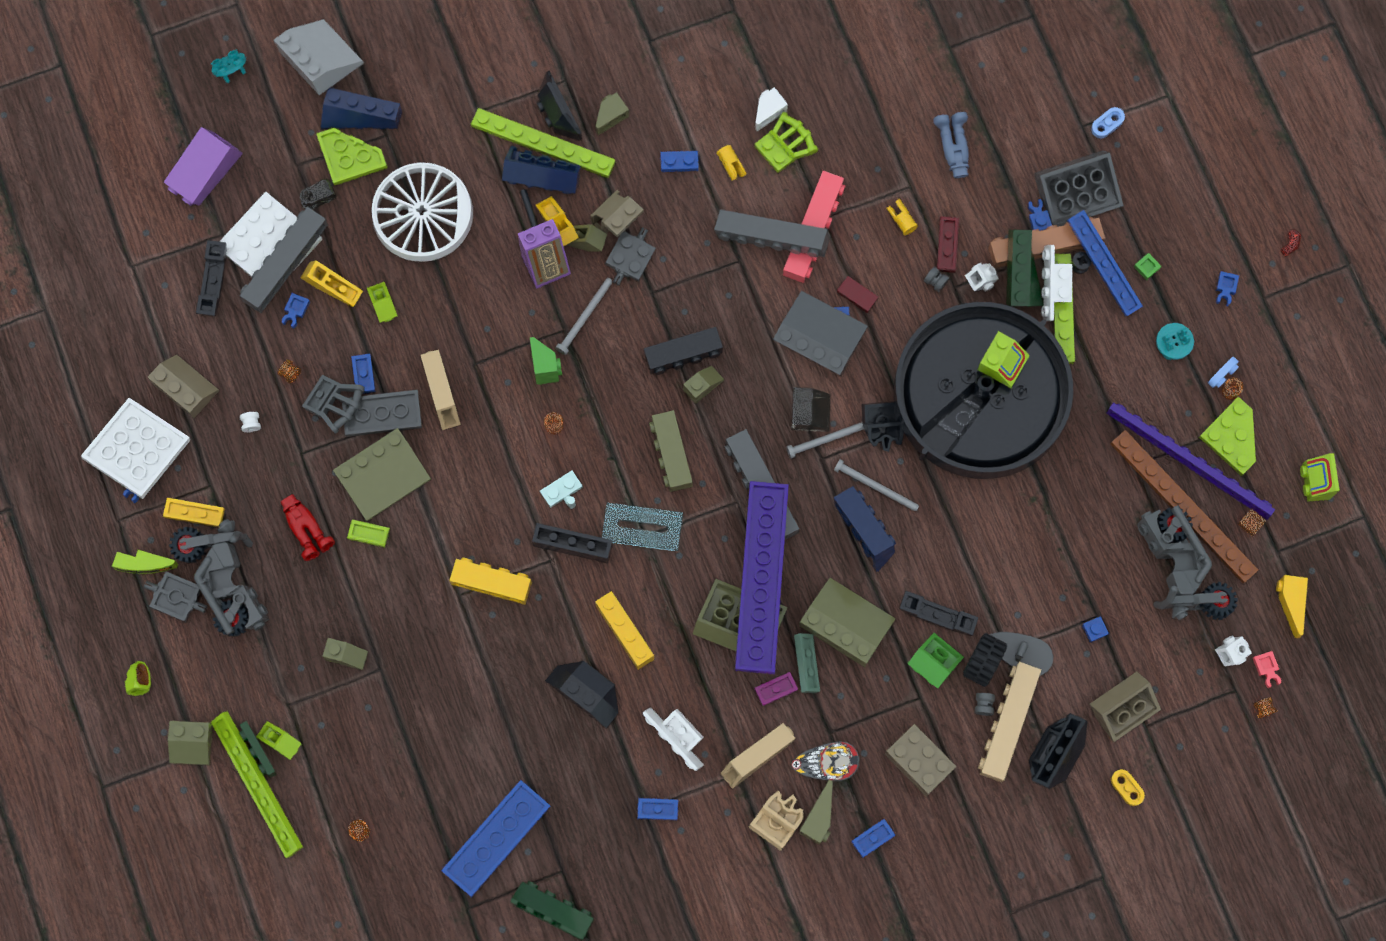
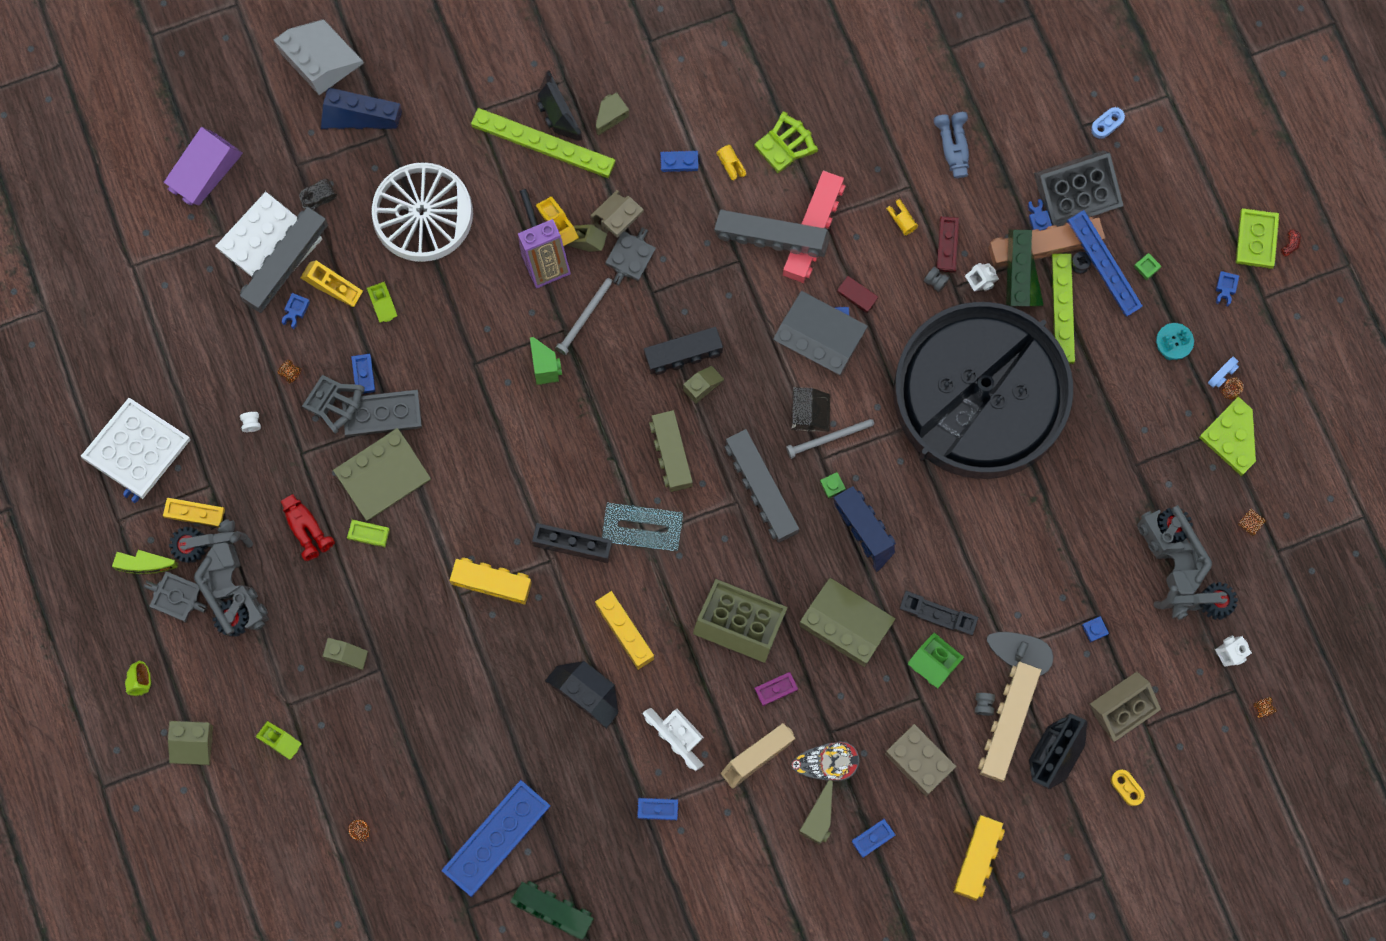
dark tan slope [147,355,219,419] -> none
black slope [196,240,227,316] -> none
teal plate [211,50,246,83] -> none
lime plate [211,711,303,858] -> none
dark green plate [239,721,277,778] -> none
lime plate [316,128,387,186] -> none
tan slope [421,350,461,430] -> none
dark blue wedge [502,145,581,194] -> none
light aqua plate [540,471,583,509] -> none
clear orange wheel [544,412,564,434] -> none
dark purple plate [735,481,789,674] -> none
tan plate [749,791,803,851] -> none
white slope [755,88,788,132] -> none
sand green plate [794,633,820,693] -> none
light grey bar [834,459,919,511] -> none
black plate [862,401,904,452] -> none
black tyre [963,633,1007,687] -> none
lime slope [977,331,1030,388] -> none
white bracket [1041,245,1072,321] -> none
dark purple plate [1106,402,1275,520] -> none
dark orange plate [1111,430,1258,584] -> none
coral plate [1253,651,1281,688] -> none
yellow slope [1276,575,1308,638] -> none
lime slope [1300,453,1340,502] -> none
none -> bright green plate [820,472,846,498]
none -> yellow brick [953,816,1005,901]
none -> lime plate [1236,209,1279,268]

